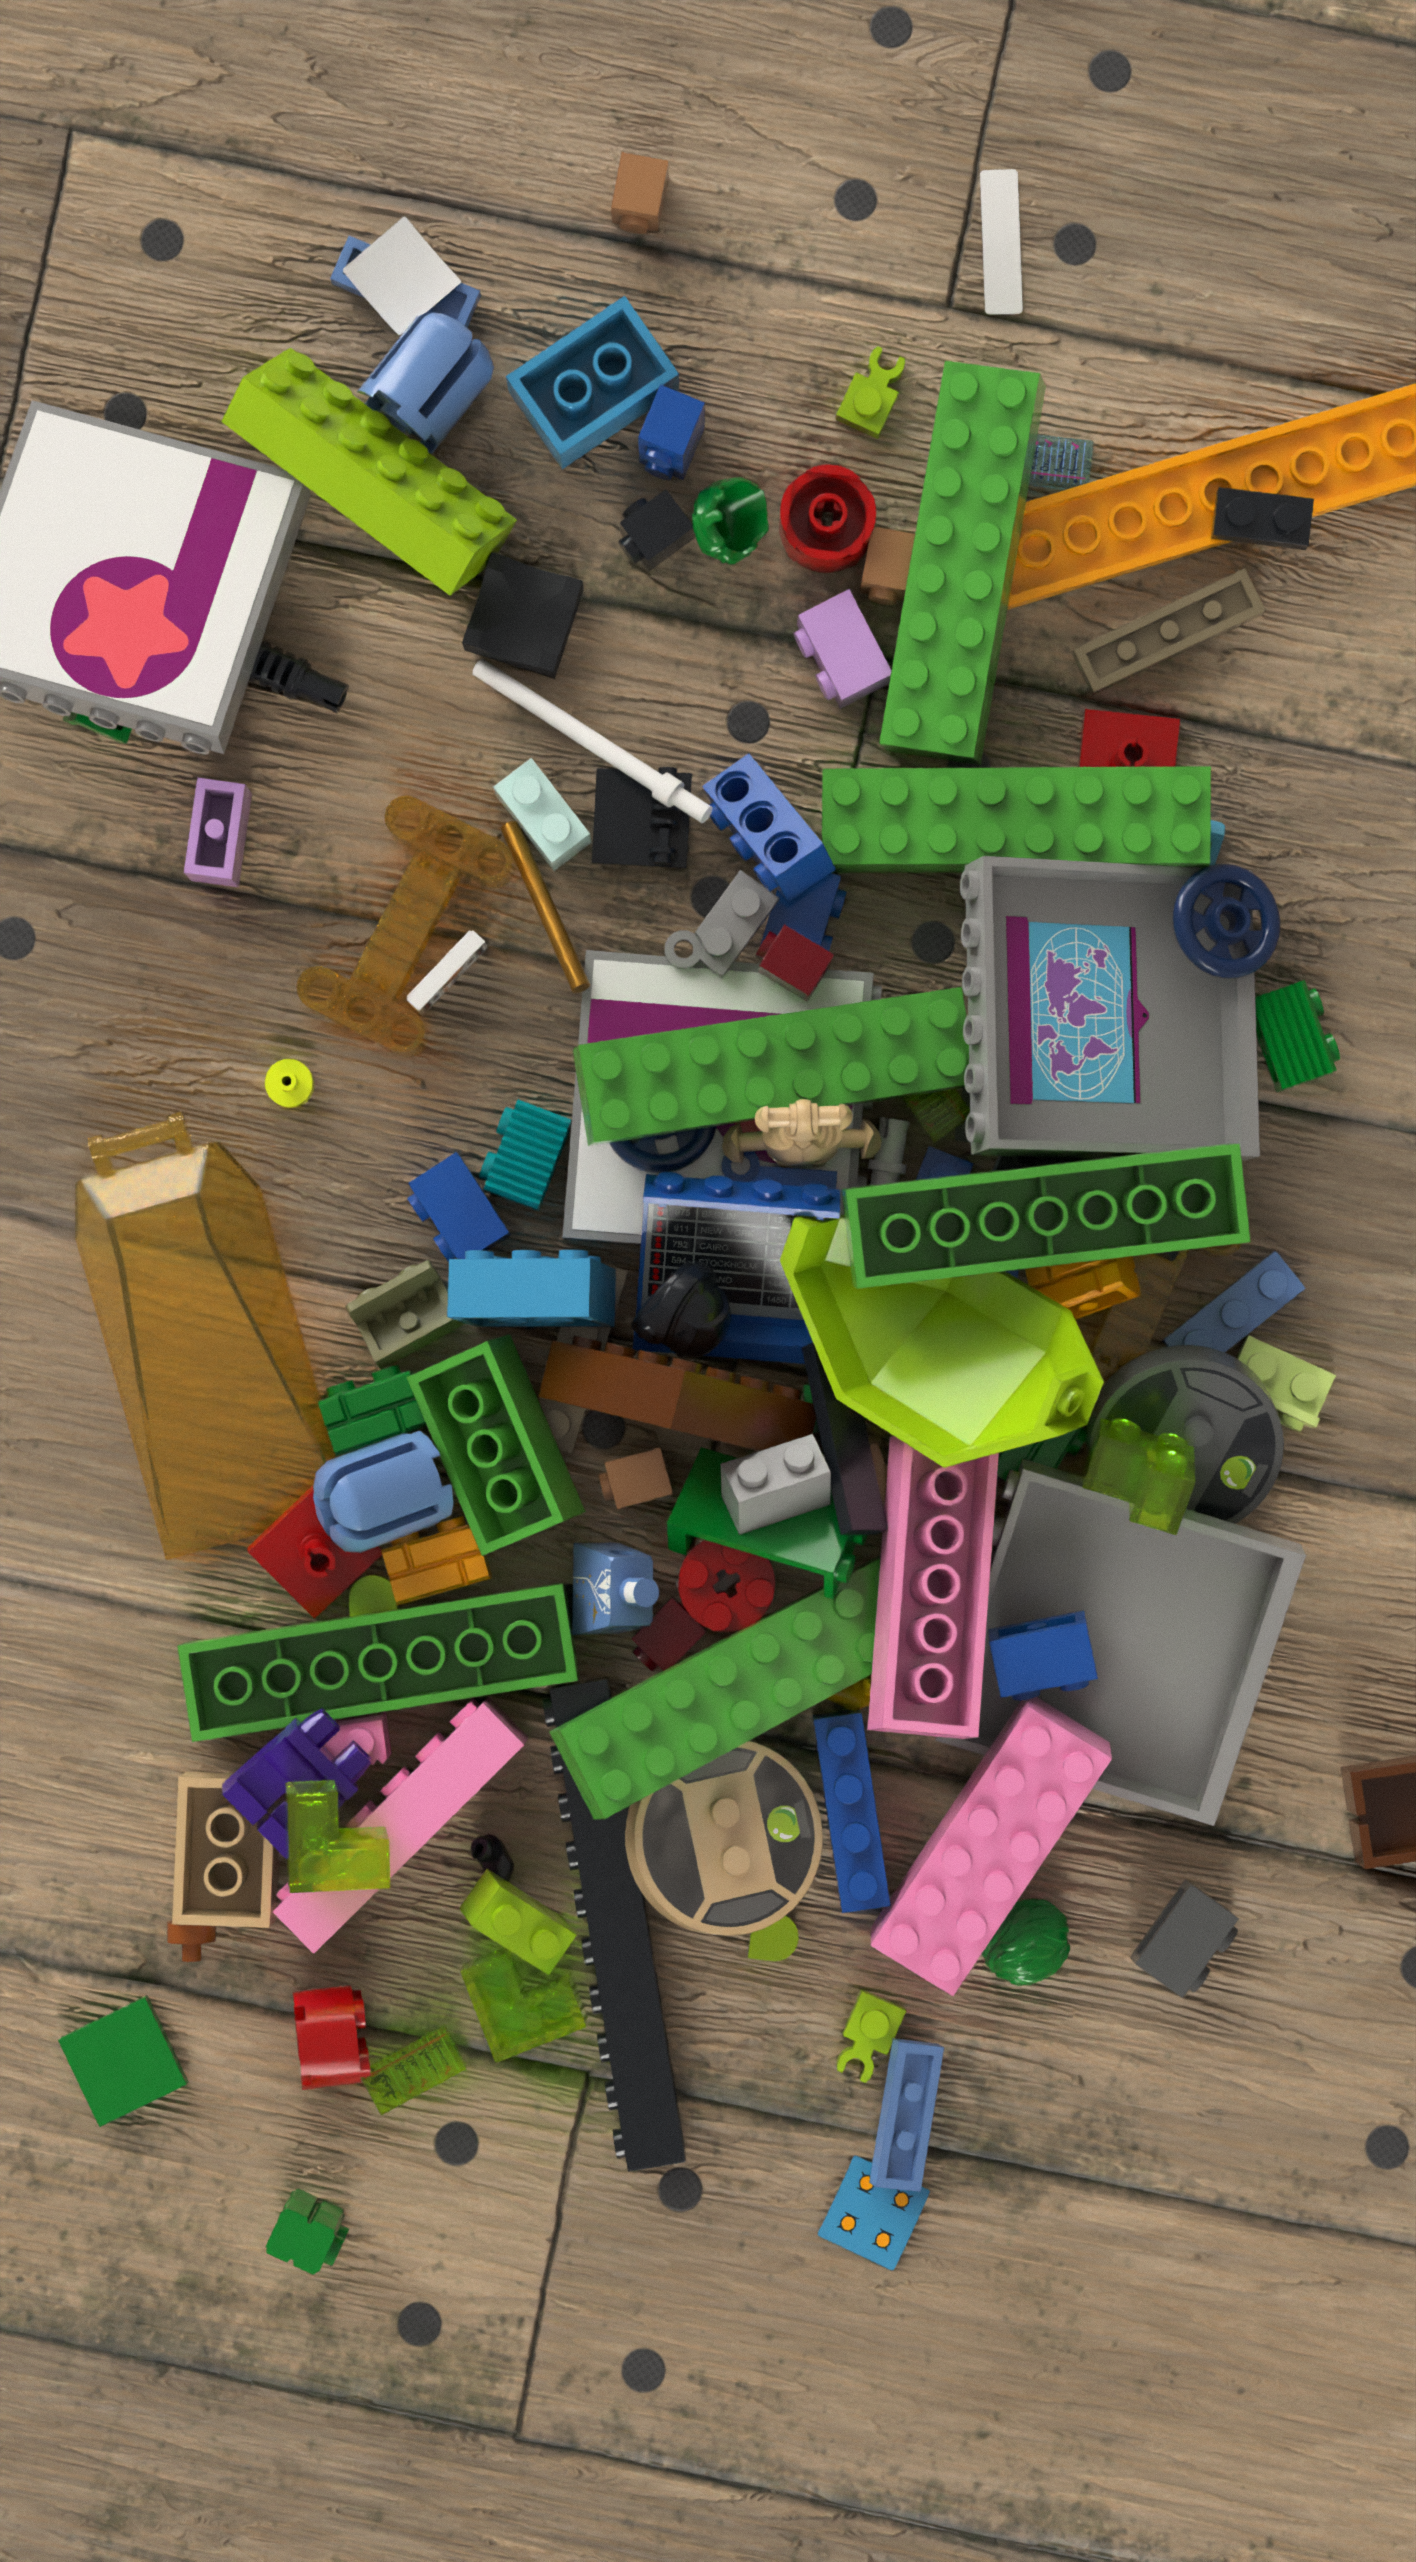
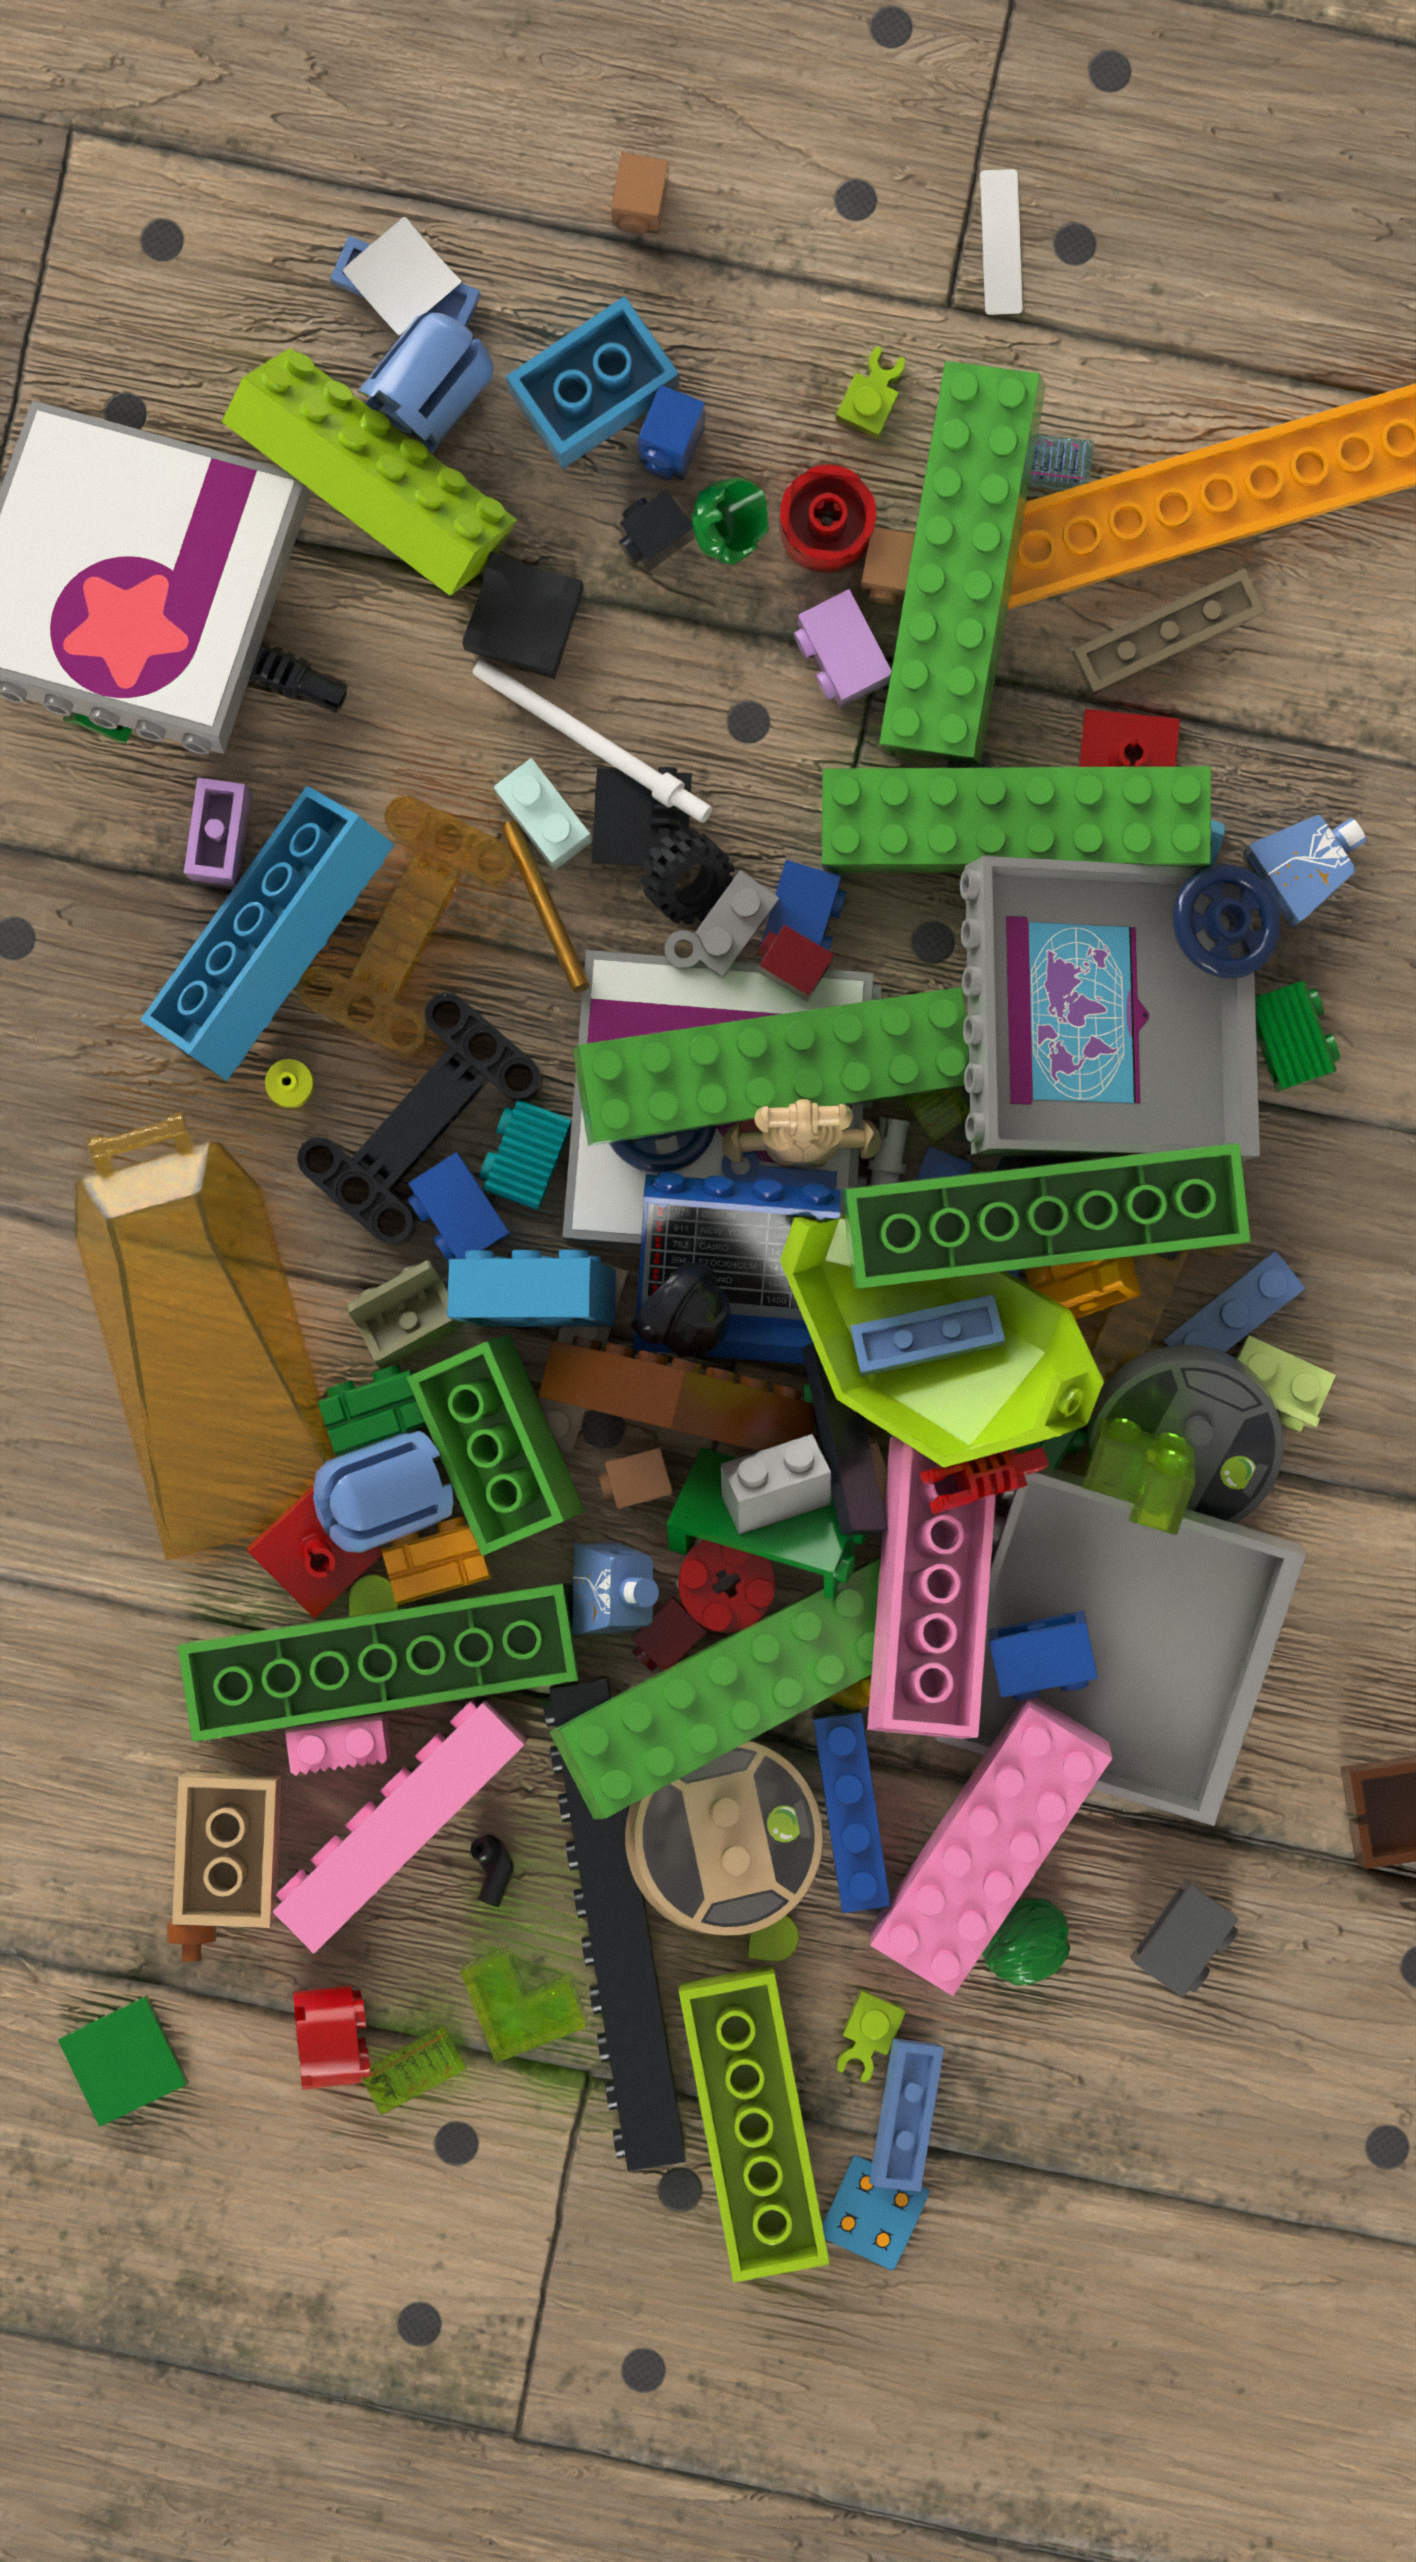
dark purple hips [222,1708,372,1861] -> none
green brick [265,2188,350,2275] -> none
clear neon green brick [285,1780,390,1893] -> none
white tile [406,930,488,1016] -> none
lime brick [459,1869,577,1975] -> none
blue brick [702,753,836,903] -> none
black plate [1211,487,1314,550] -> none
none -> dark azure brick [140,786,394,1081]
none -> black beam [297,992,542,1246]
none -> black tyre [641,830,735,925]
none -> lime brick [679,1965,830,2283]
none -> medium blue plate [850,1294,1005,1377]
none -> red hinge [920,1447,1049,1514]
none -> medium blue torso [1243,815,1367,928]

